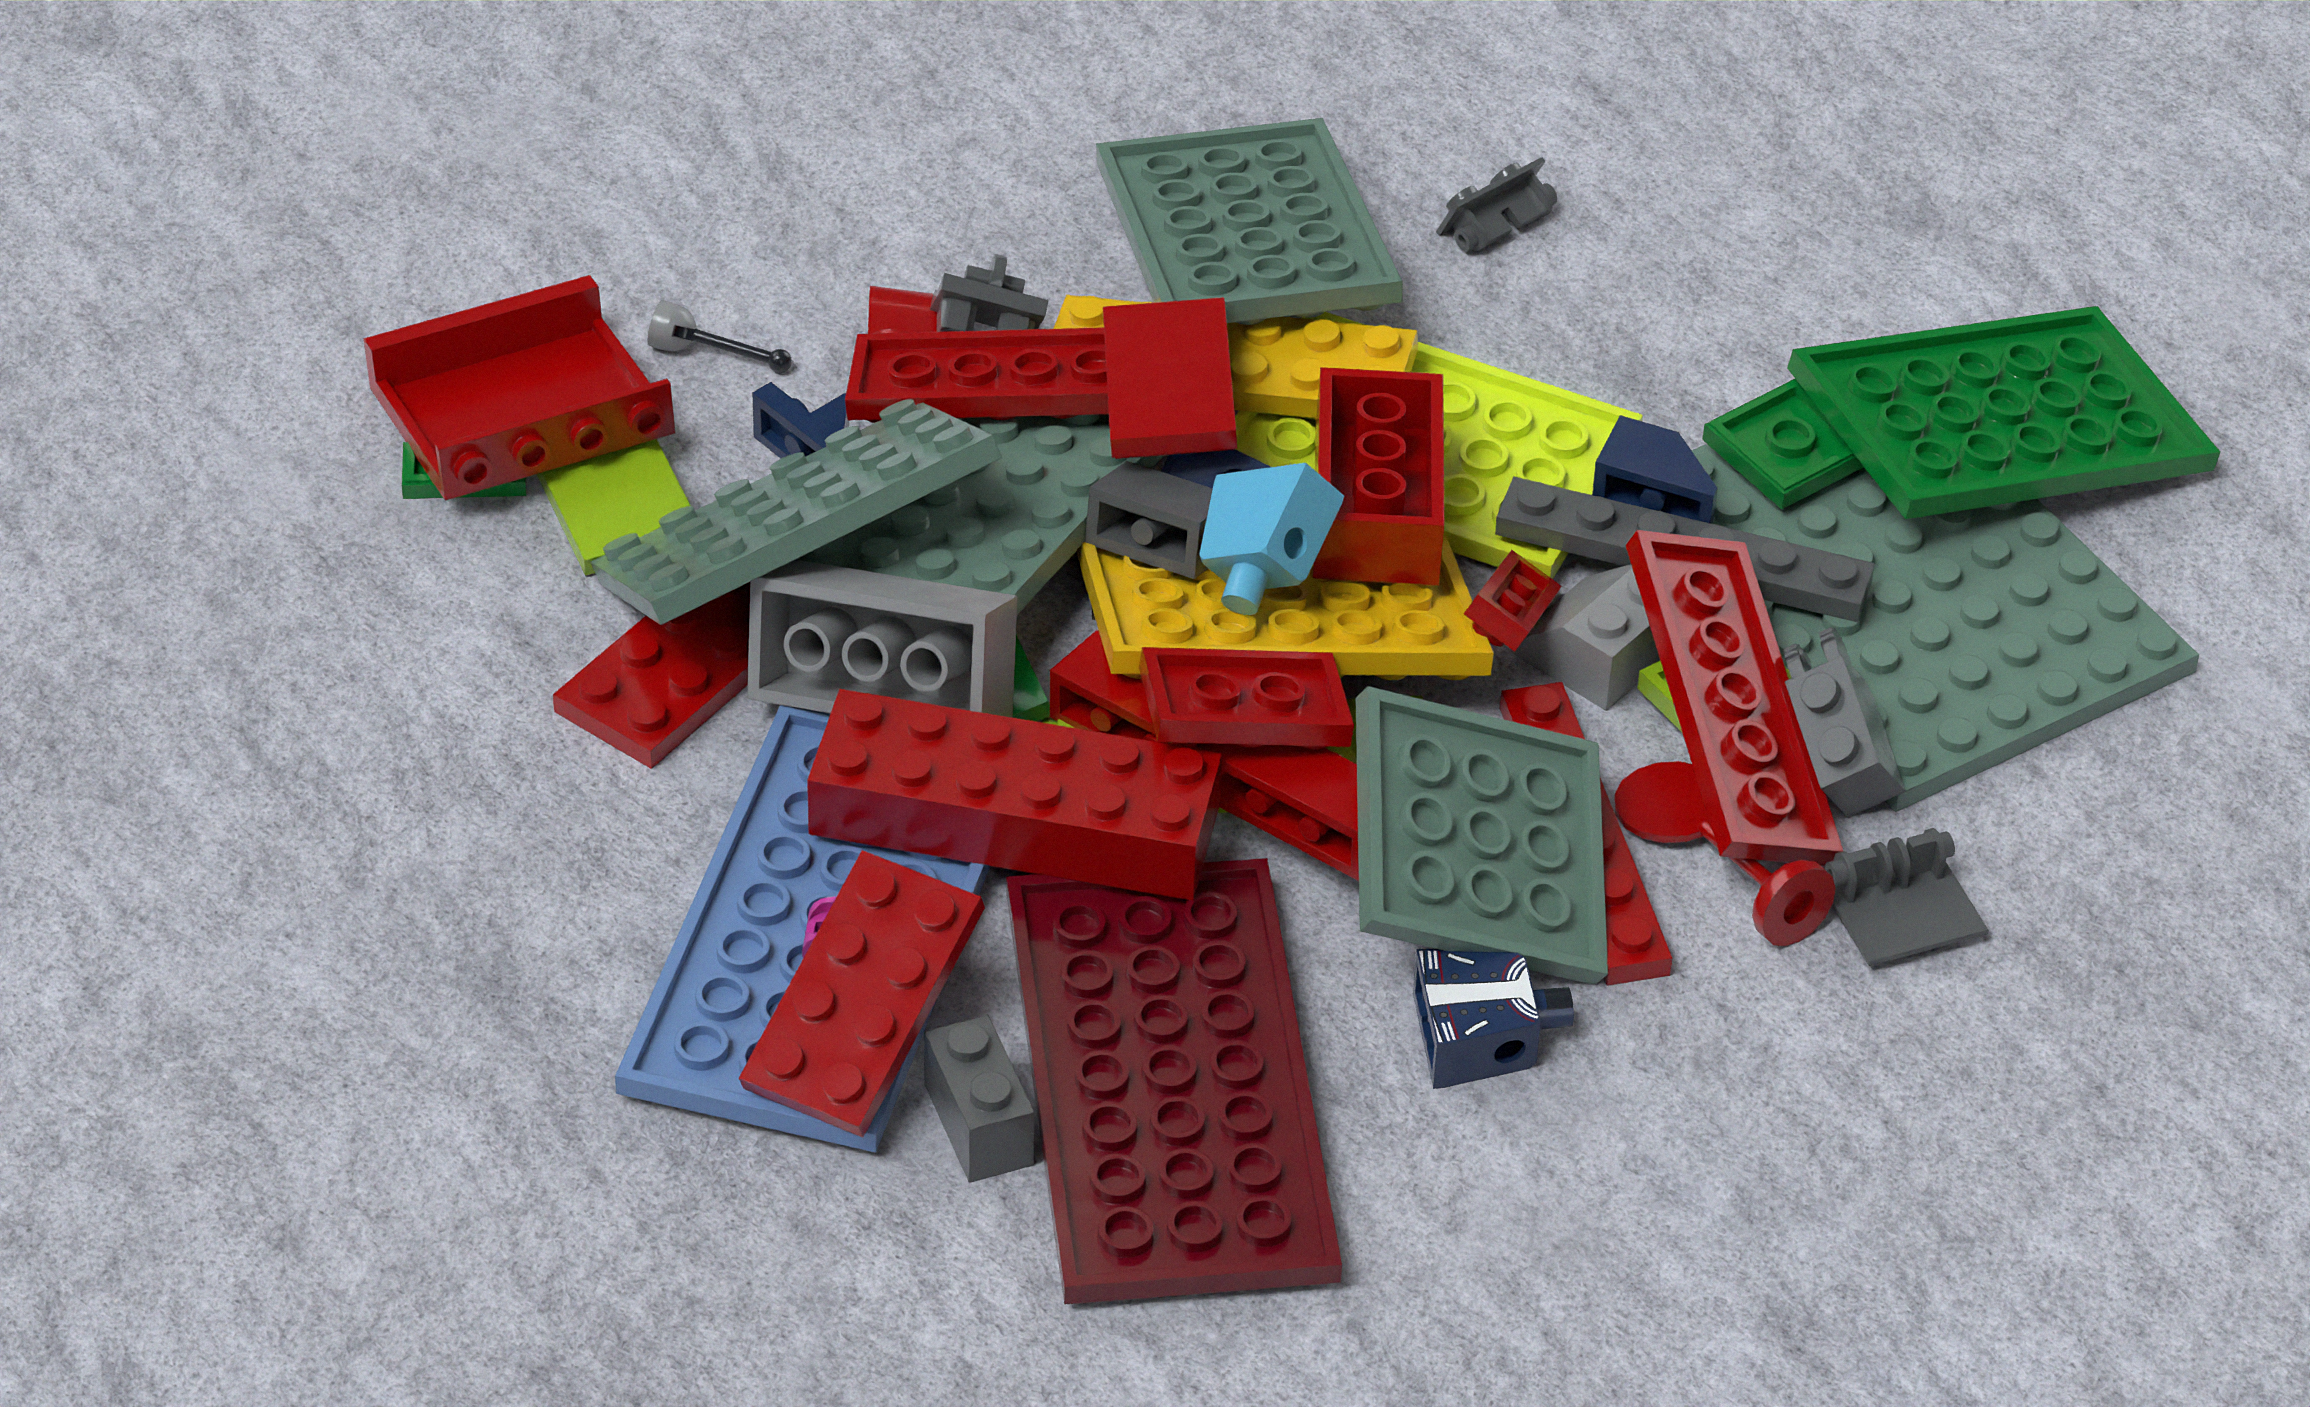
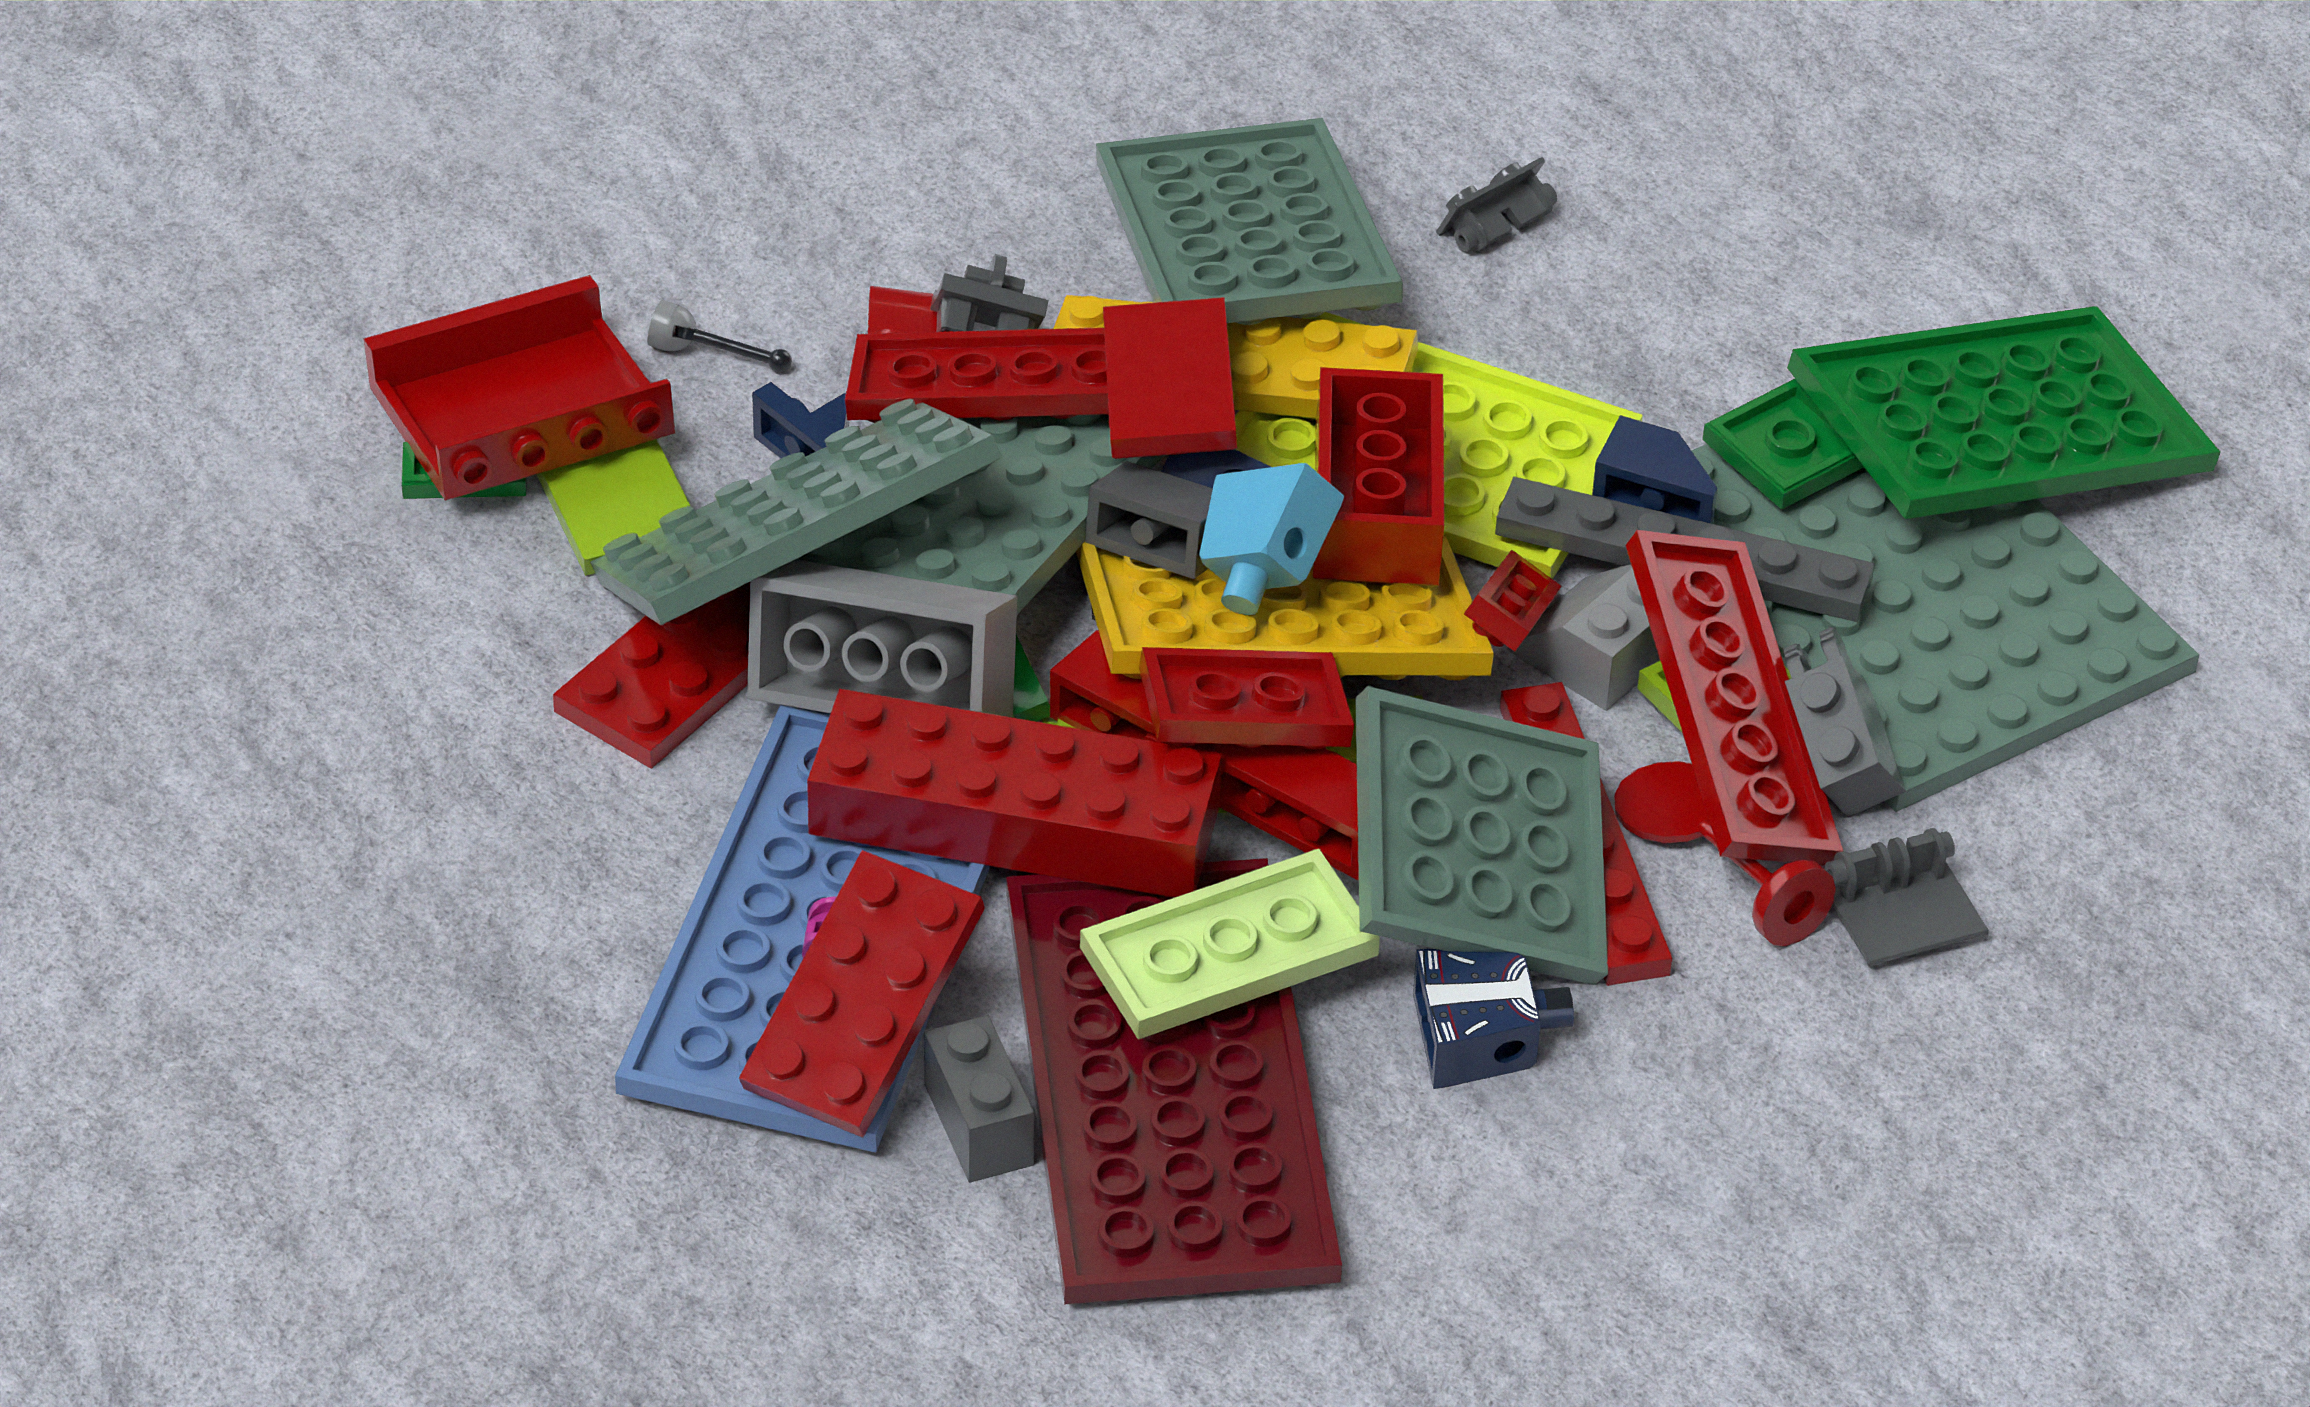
none -> yellowish green plate [1080,849,1380,1039]

